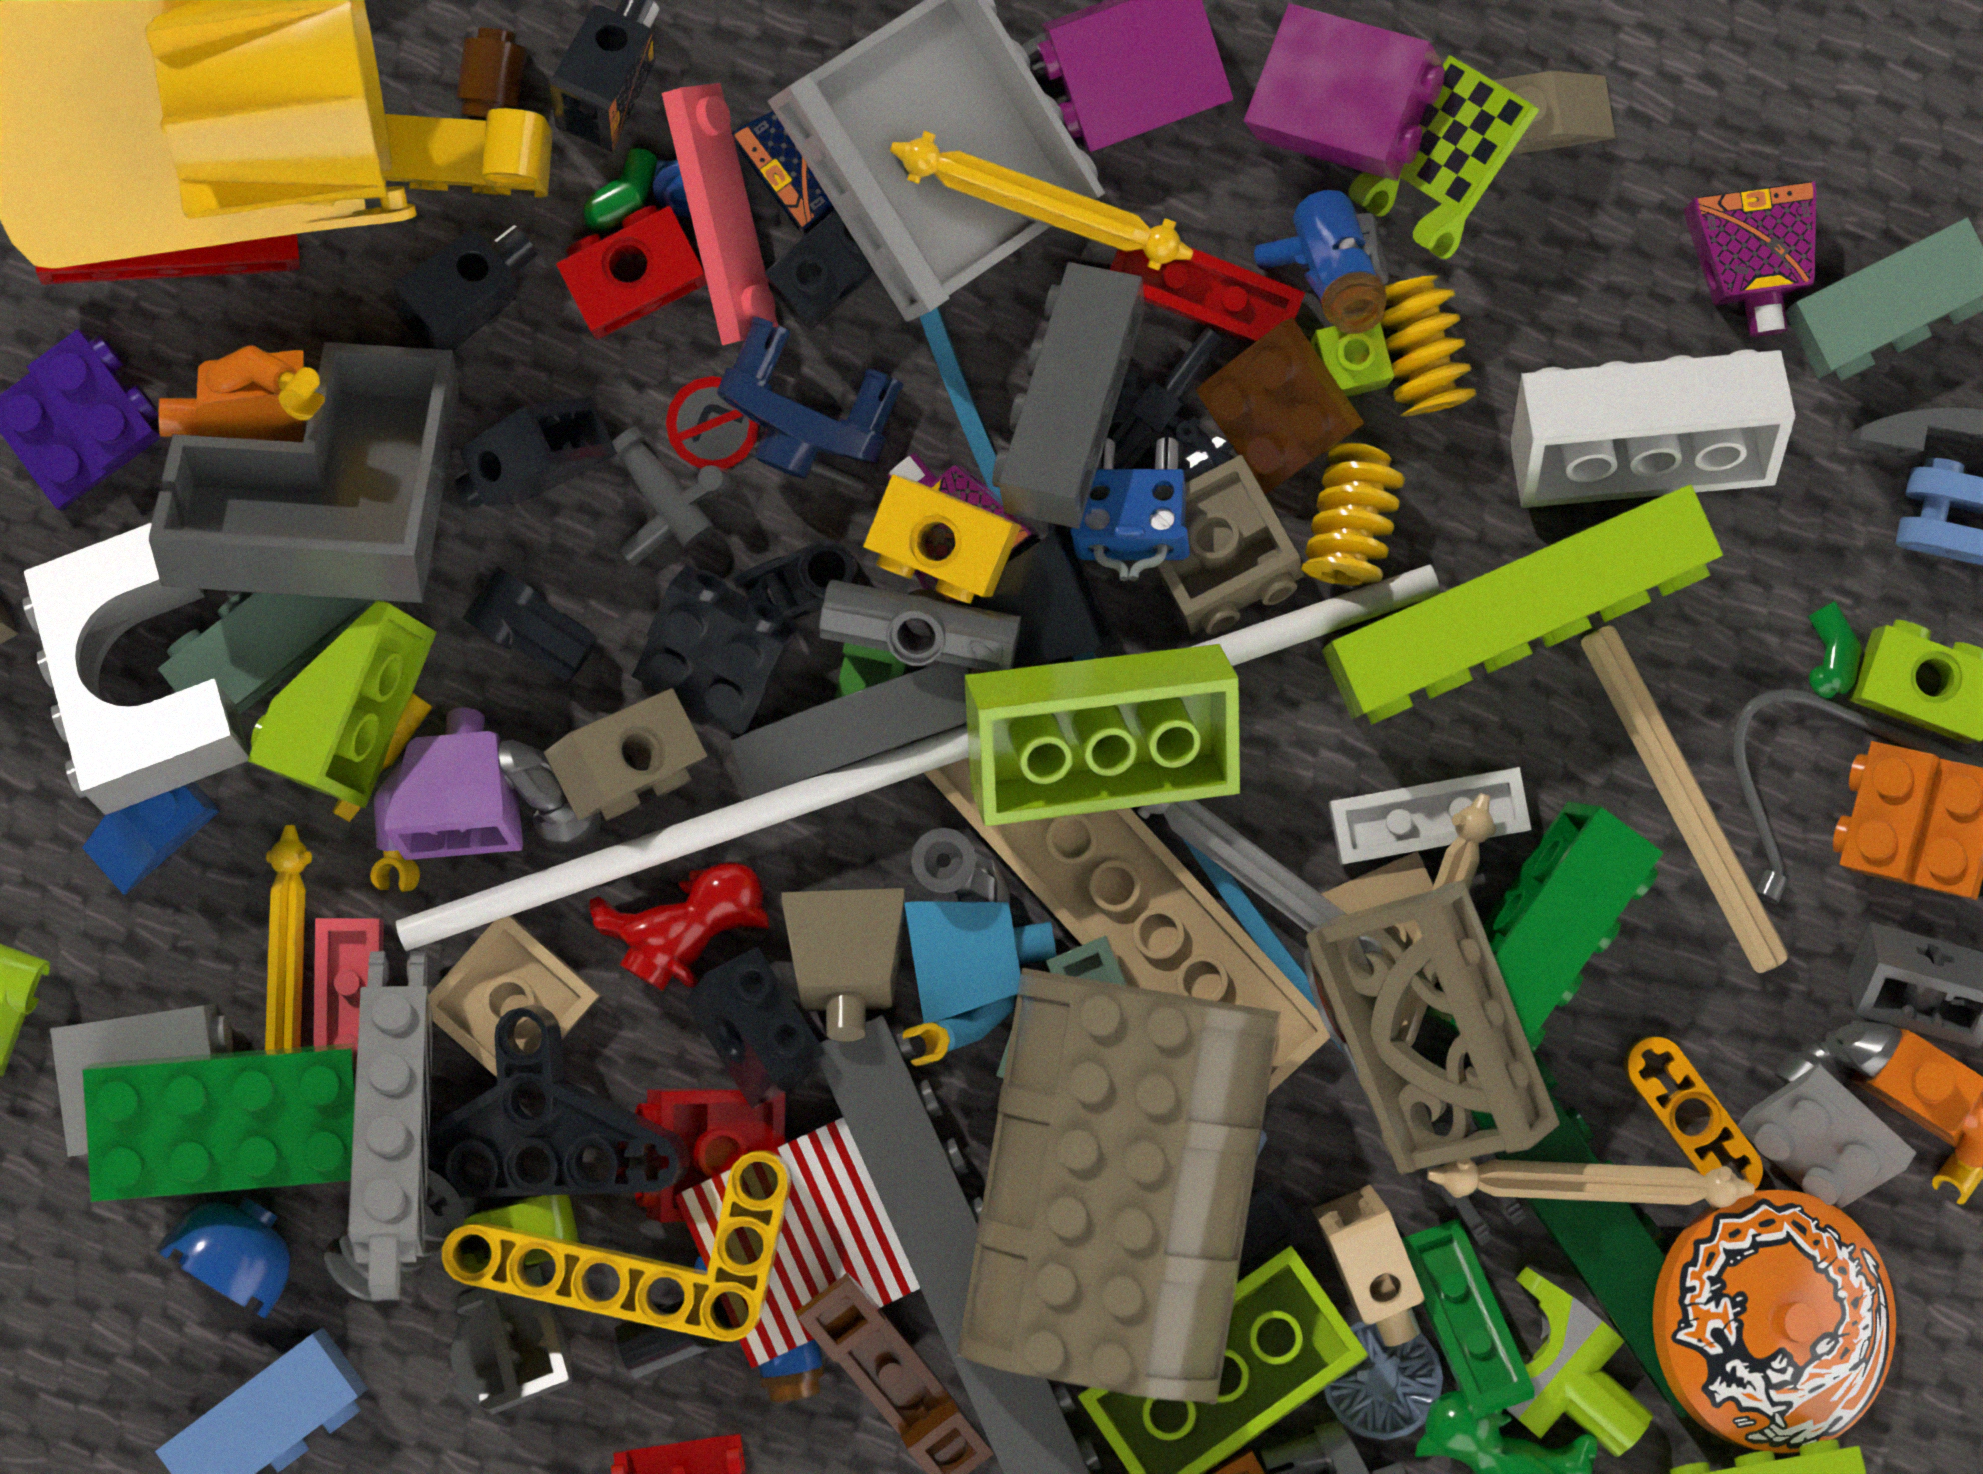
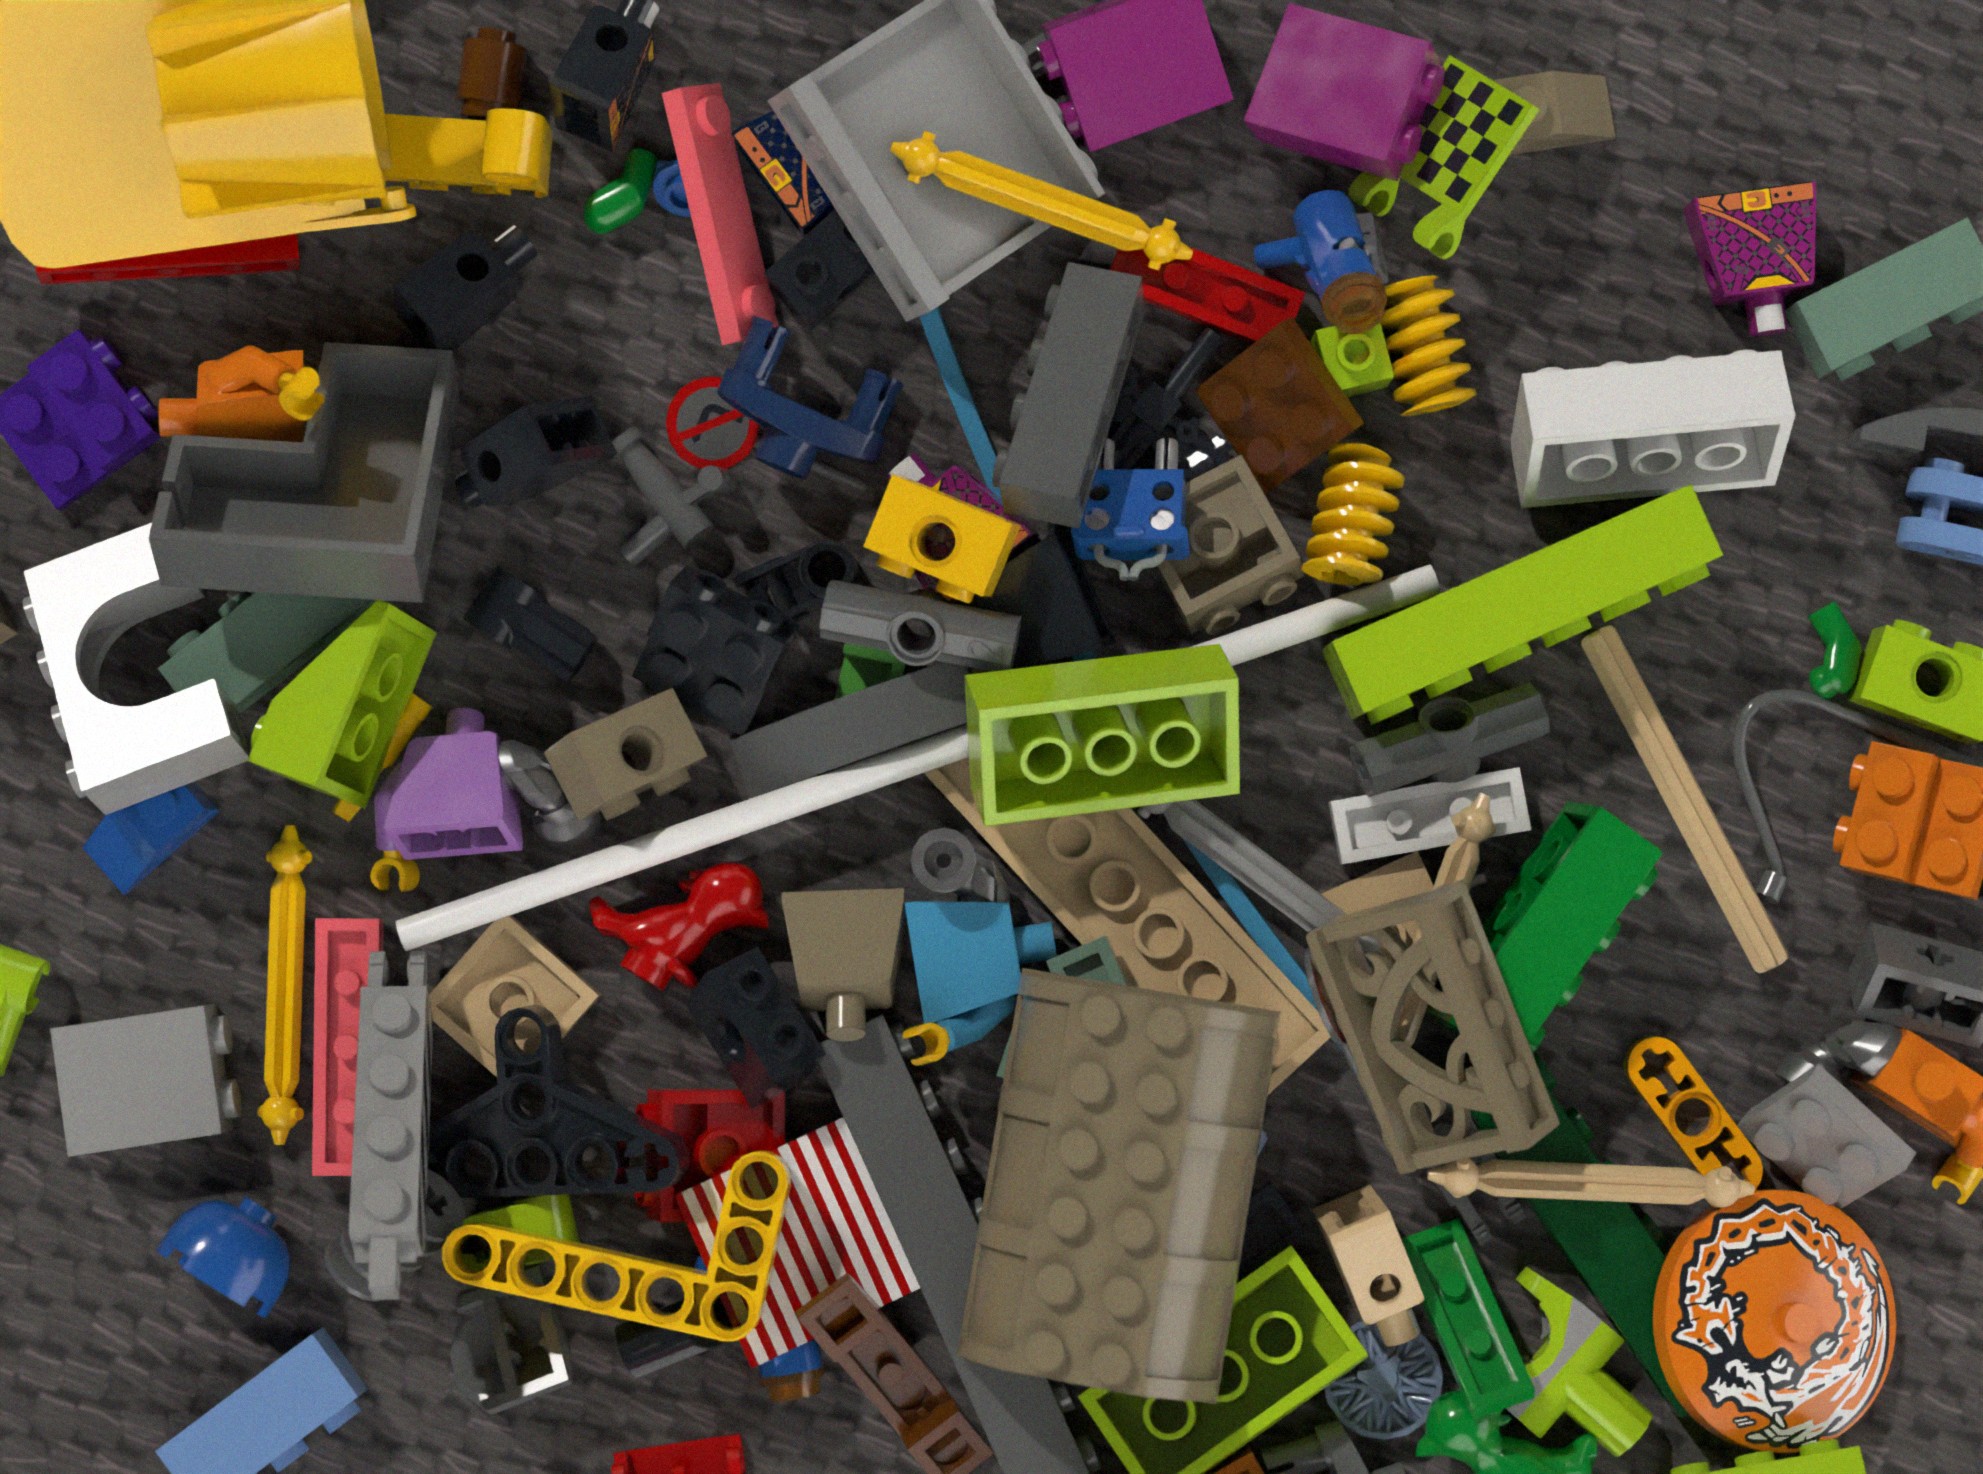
green brick [82,1043,357,1202] -> none
red brick [556,205,707,340] -> none
none -> dark grey piece [1350,682,1550,798]

